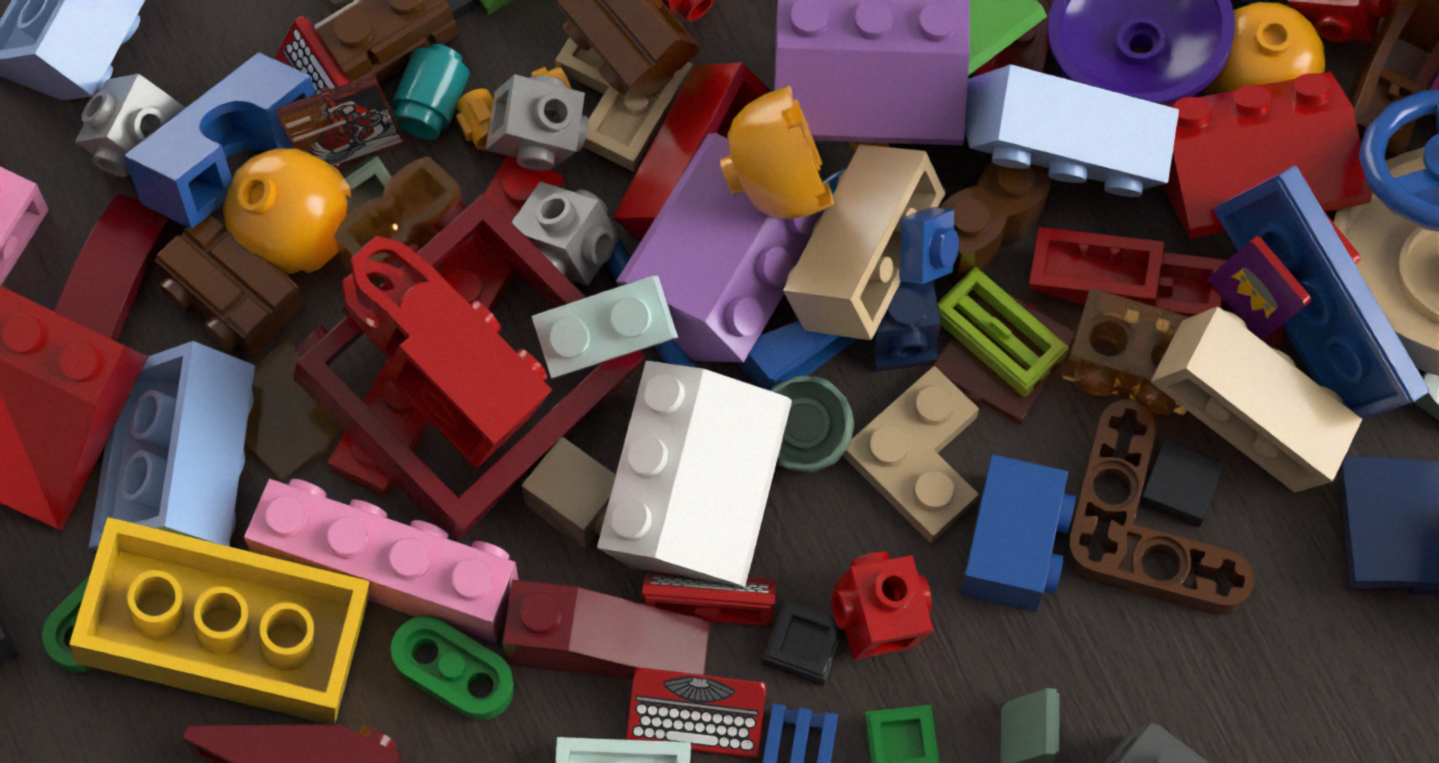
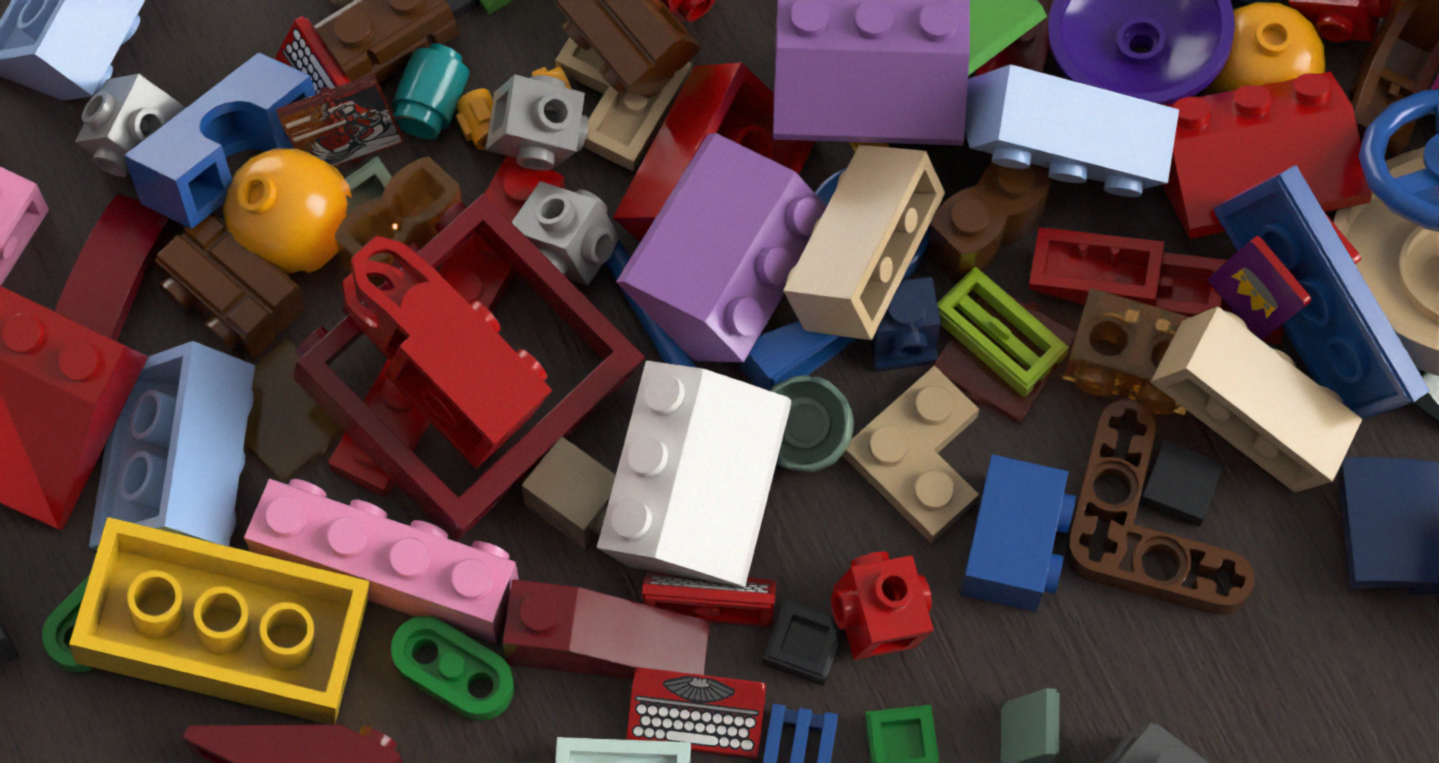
light aqua plate [532,275,678,378] -> none
light orange cylinder [720,85,834,219] -> none
blue plate [900,207,959,284] -> none

